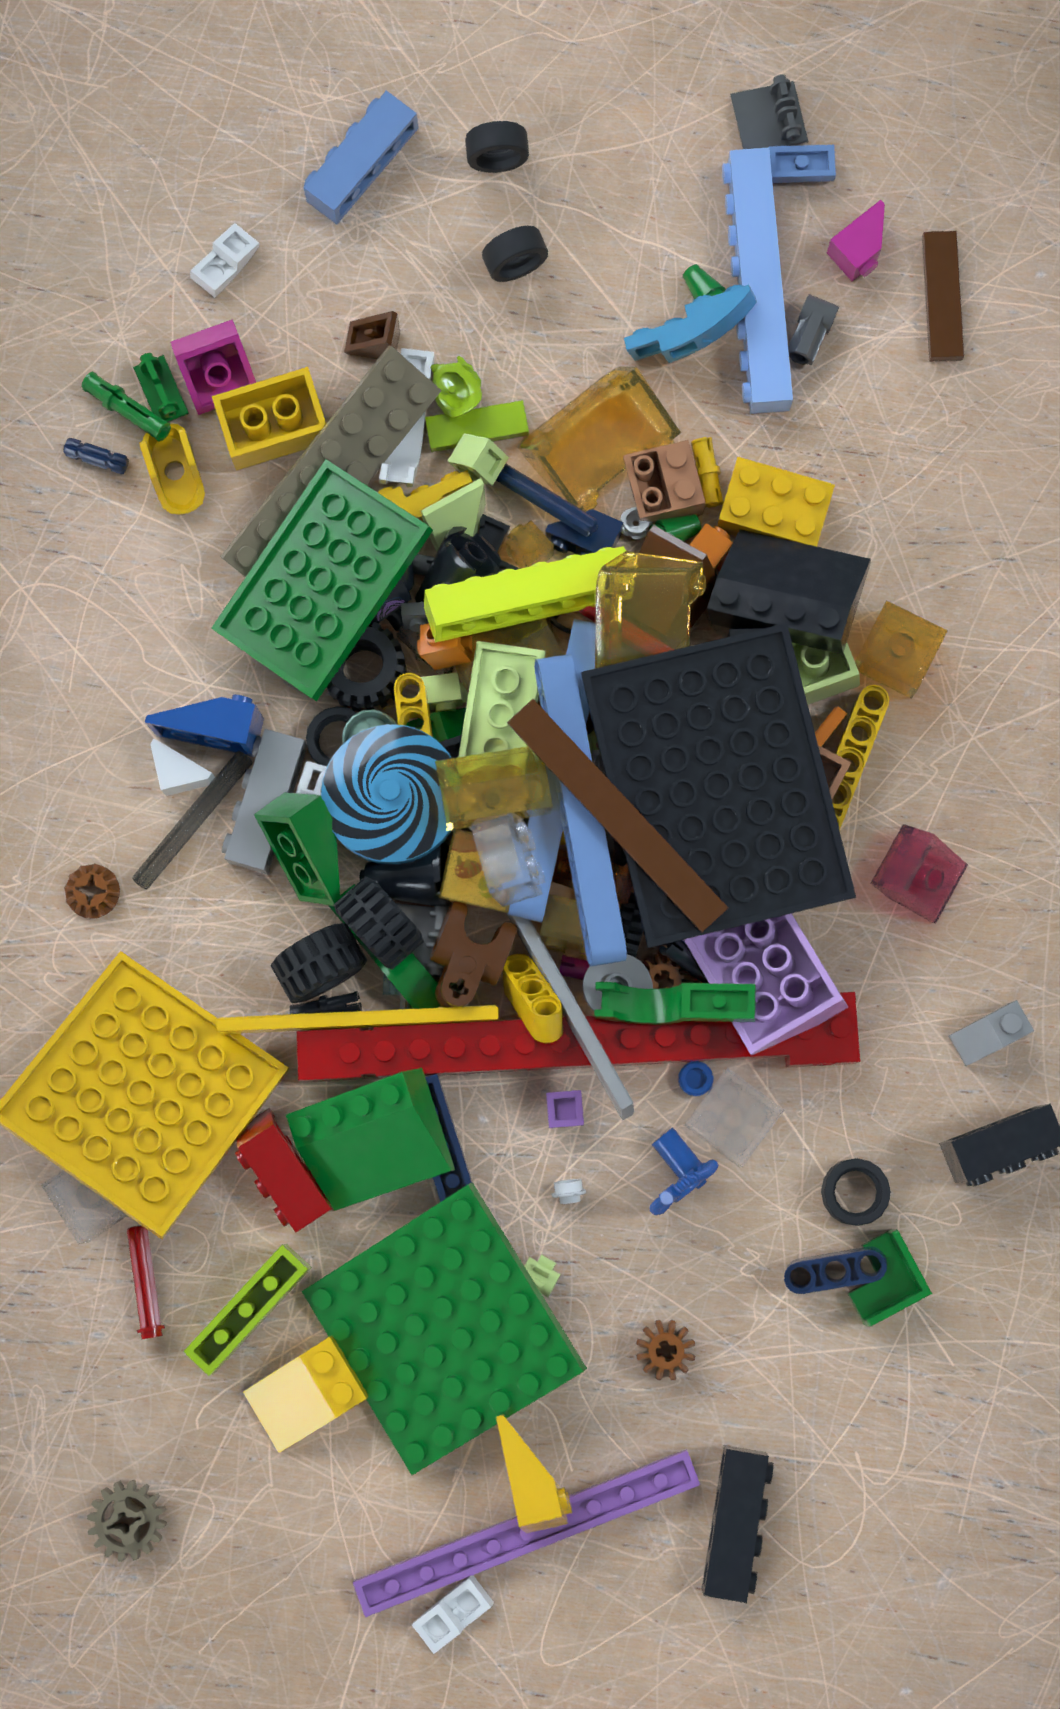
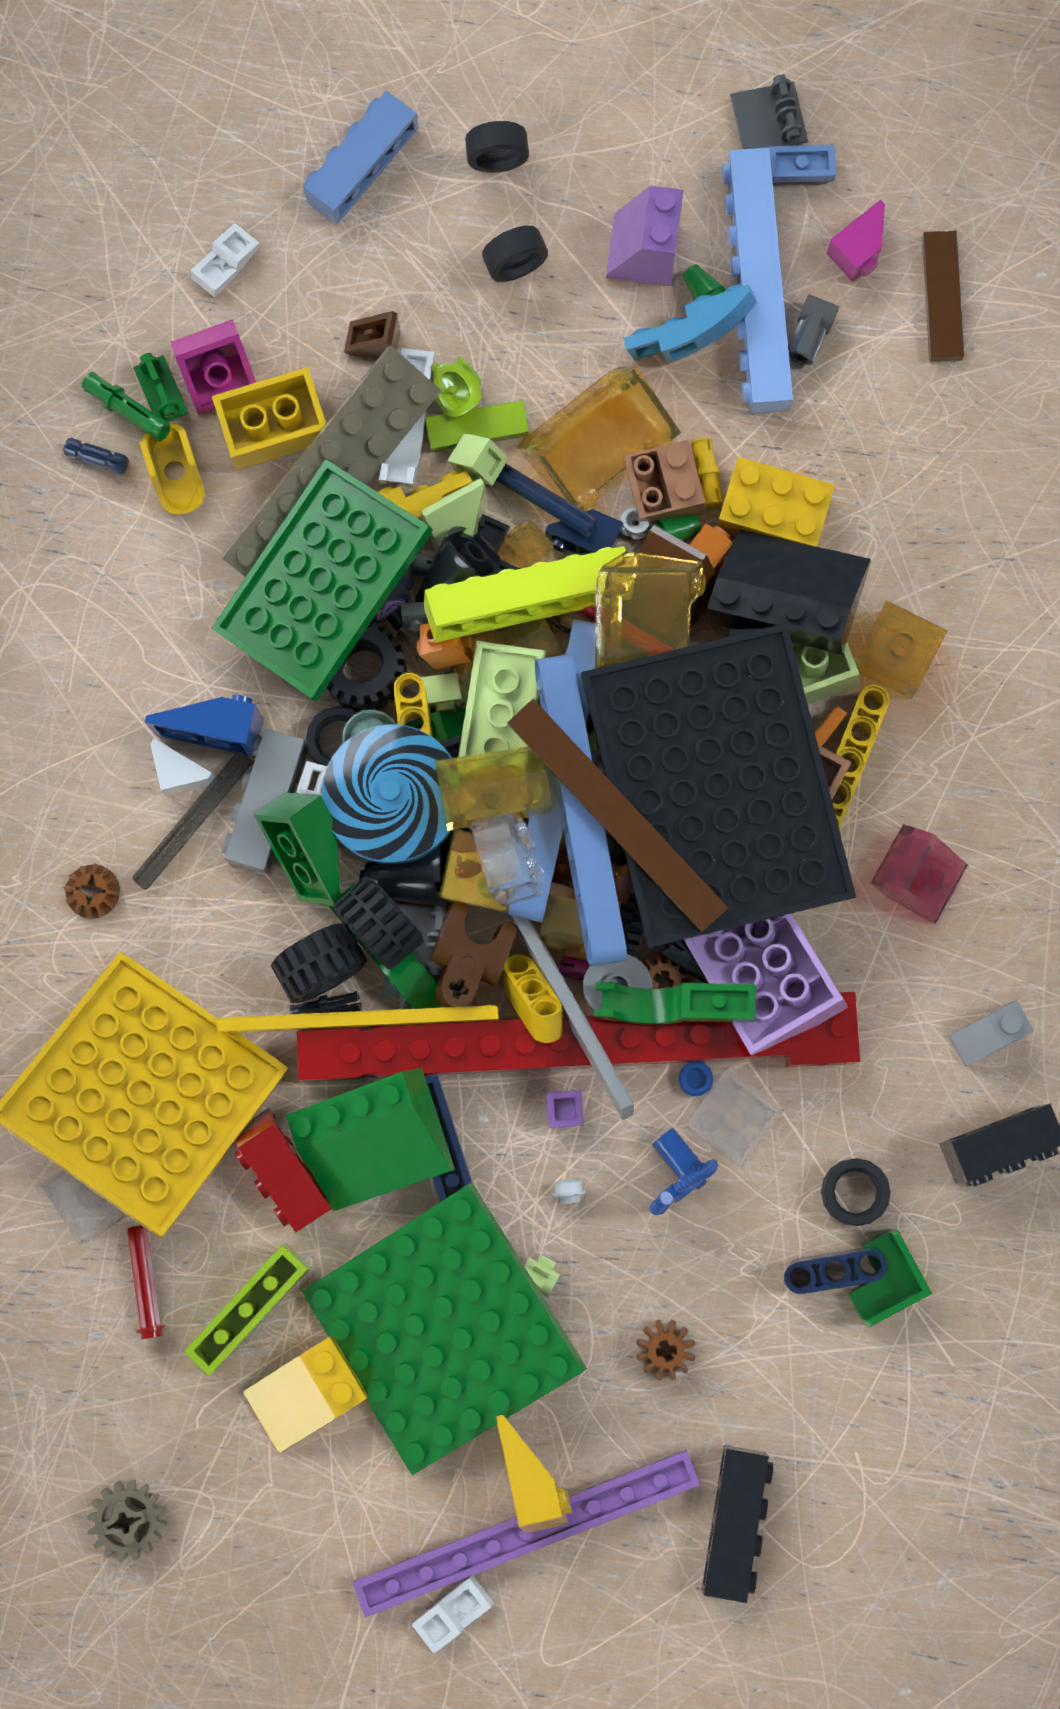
none -> medium lavender slope [606,186,684,286]

